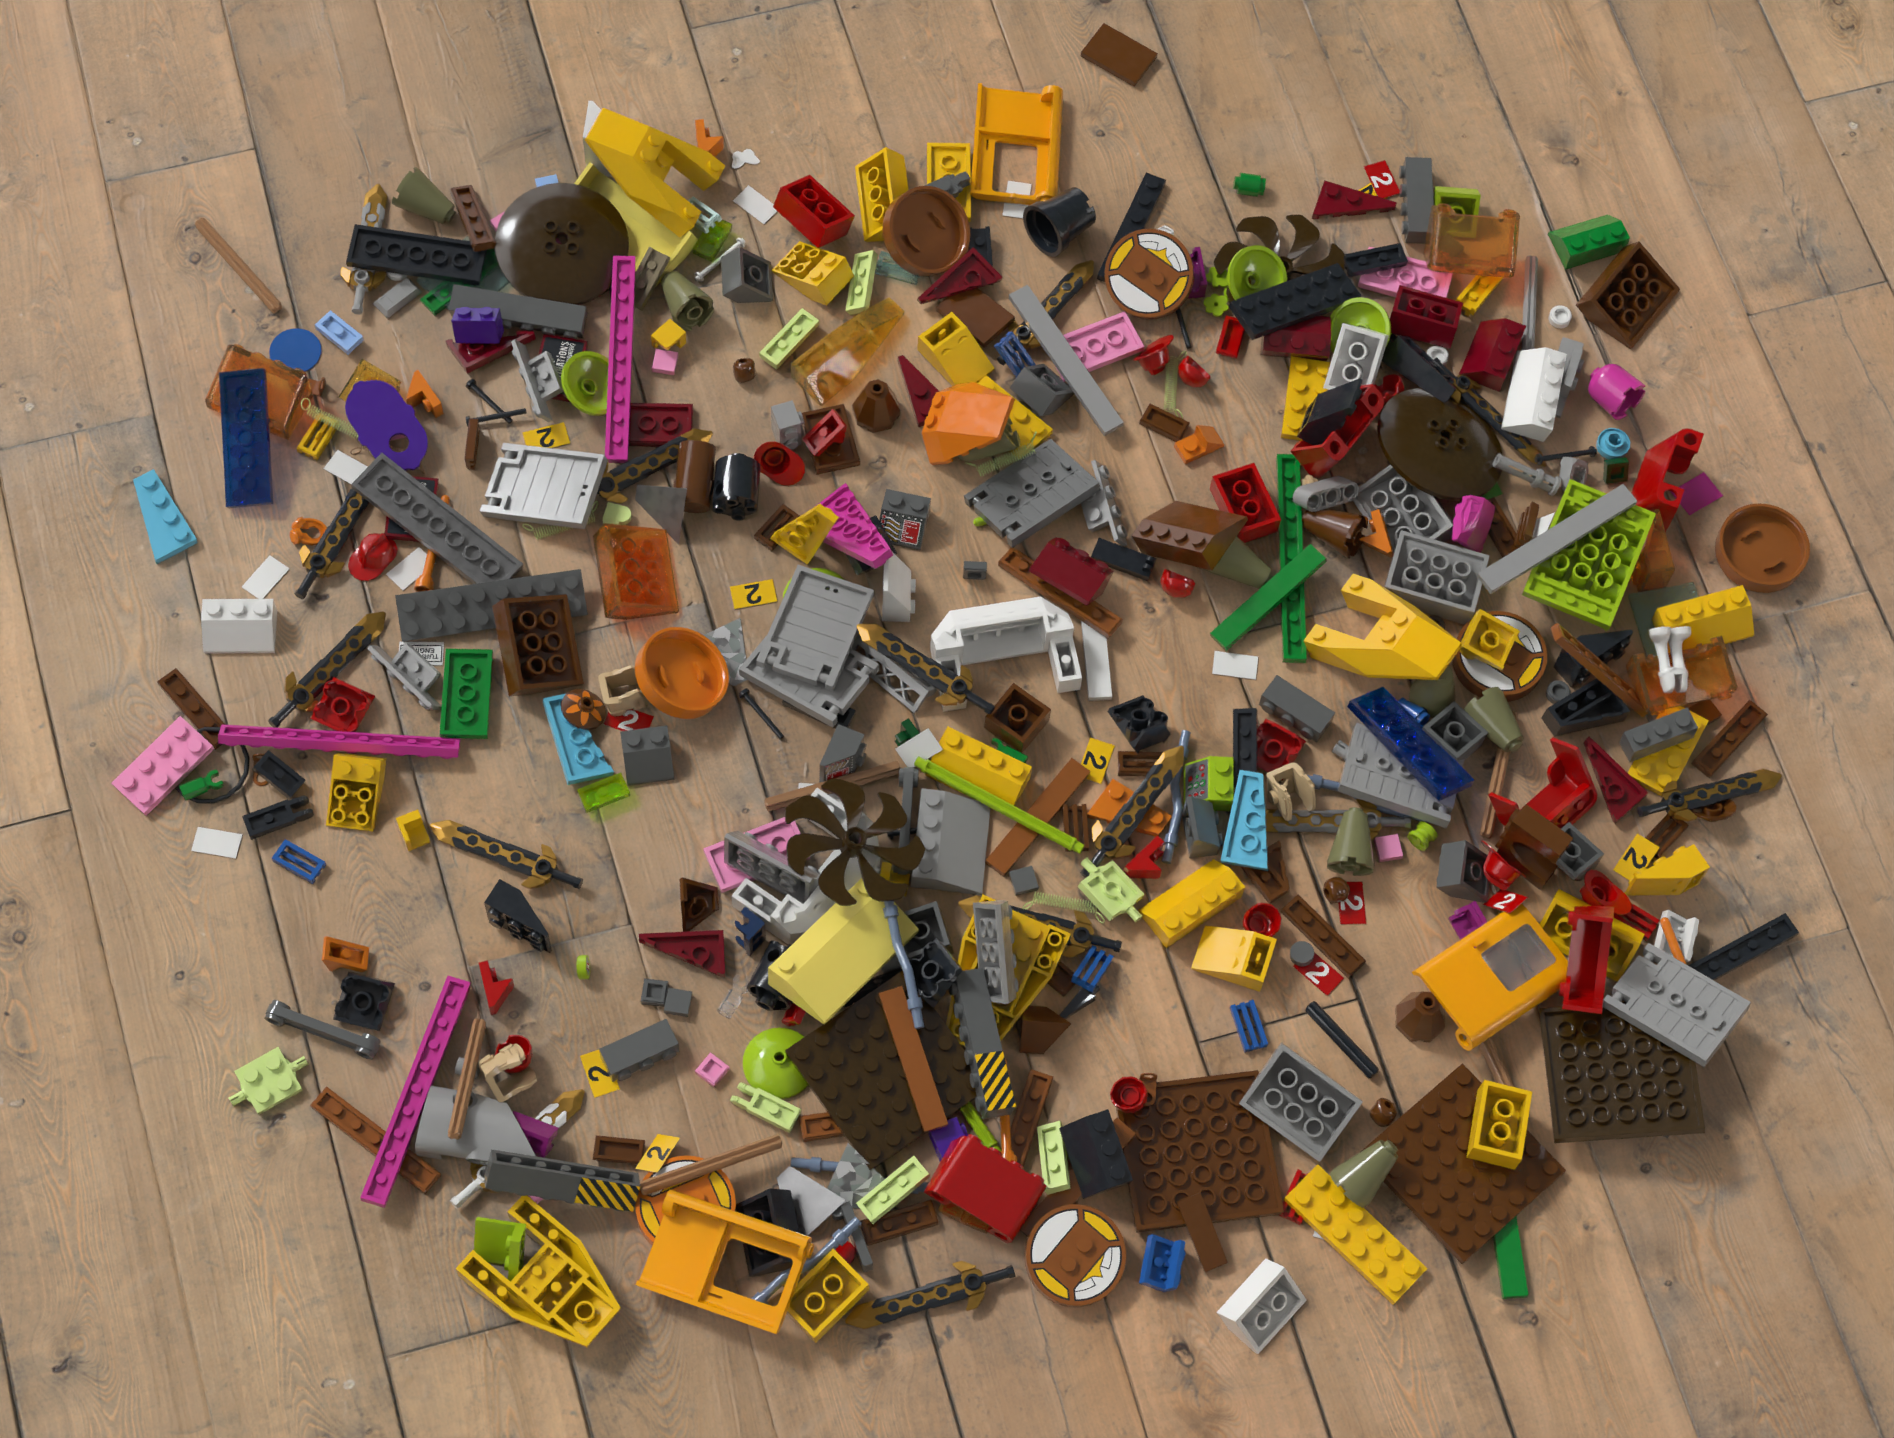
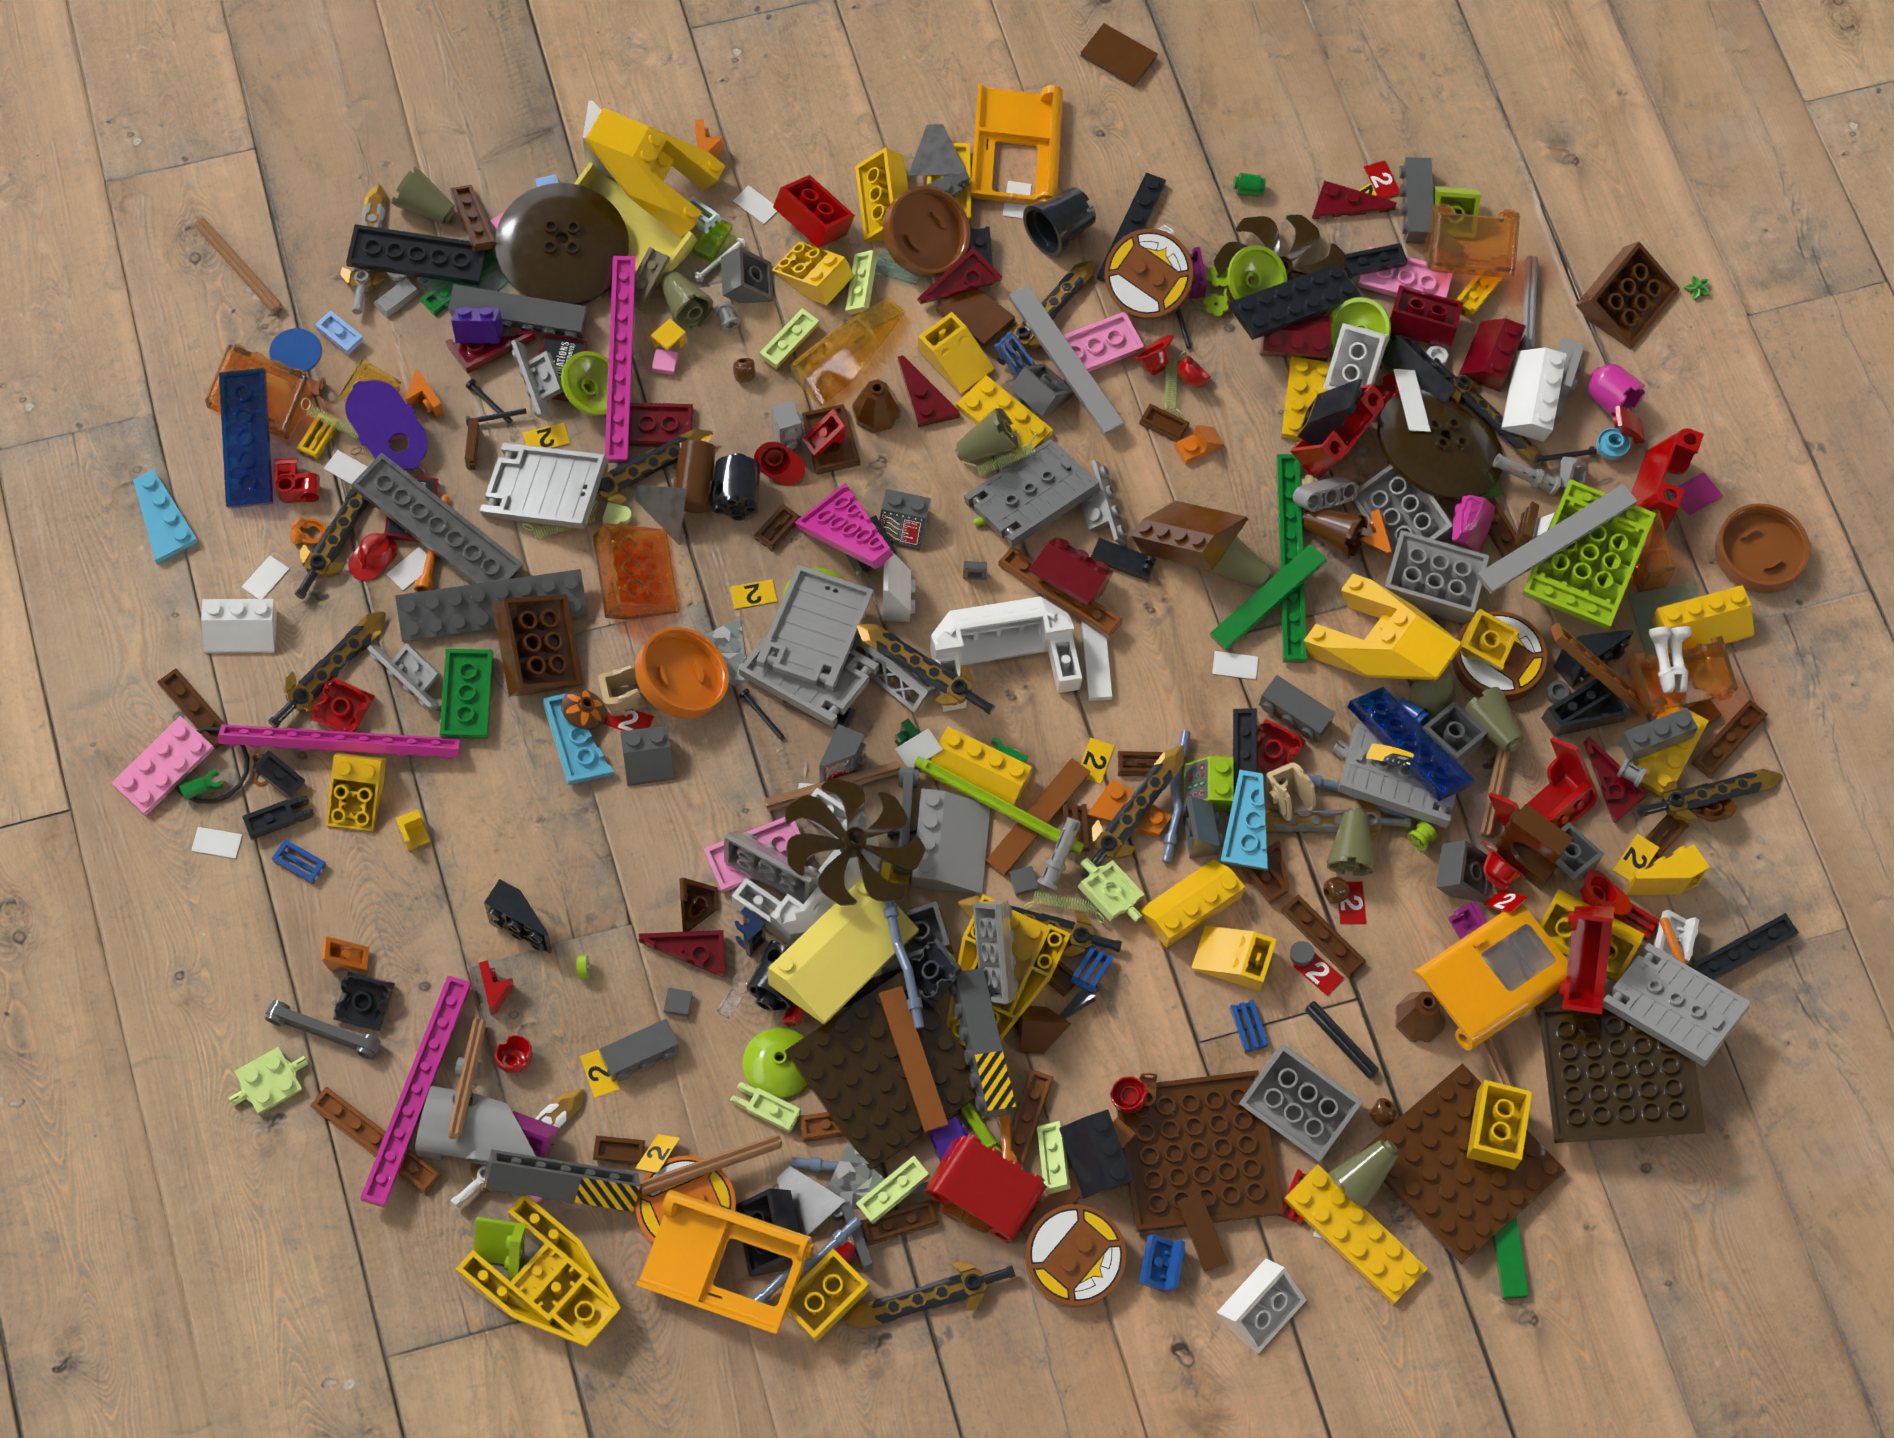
white sticker [399,642,444,666] -> none
sword [430,820,583,889] -> none
tan piece [478,1044,537,1102] -> none
clear neon green plate [577,772,630,813] -> none
dark grey tile [641,978,669,1007] -> none
bright pink tile [695,1052,730,1088] -> none
white sticker [732,149,760,169] -> none
yellow wing [770,504,839,565] -> none
orange wedge [922,382,1015,465] -> none
reddish brown brick [984,683,1051,753] -> none
black slope [1107,695,1171,753] -> none
red slope [1124,835,1164,879] -> none
red hair [1160,569,1196,598] -> none
red brick [1210,463,1281,543] -> none
red tile [1216,315,1245,359] -> none
red hair [1243,903,1282,937] -> none
bright pink tile [1374,834,1403,862] -> none
green slope [1548,214,1630,270] -> none
white tile [1548,306,1572,329] -> none
tile [1603,457,1629,484] -> none
none -> red piece [274,458,320,503]
none -> light grey bush [714,301,741,331]
none -> flat silver sticker [908,124,966,176]
none -> light grey pin [1037,817,1082,890]
none -> yellow sticker [1366,744,1414,769]
none -> white sticker [1394,369,1431,432]
none -> red slope [1613,406,1645,444]
none -> light grey bush [1616,758,1647,787]
none -> bright green plant [1684,275,1710,300]

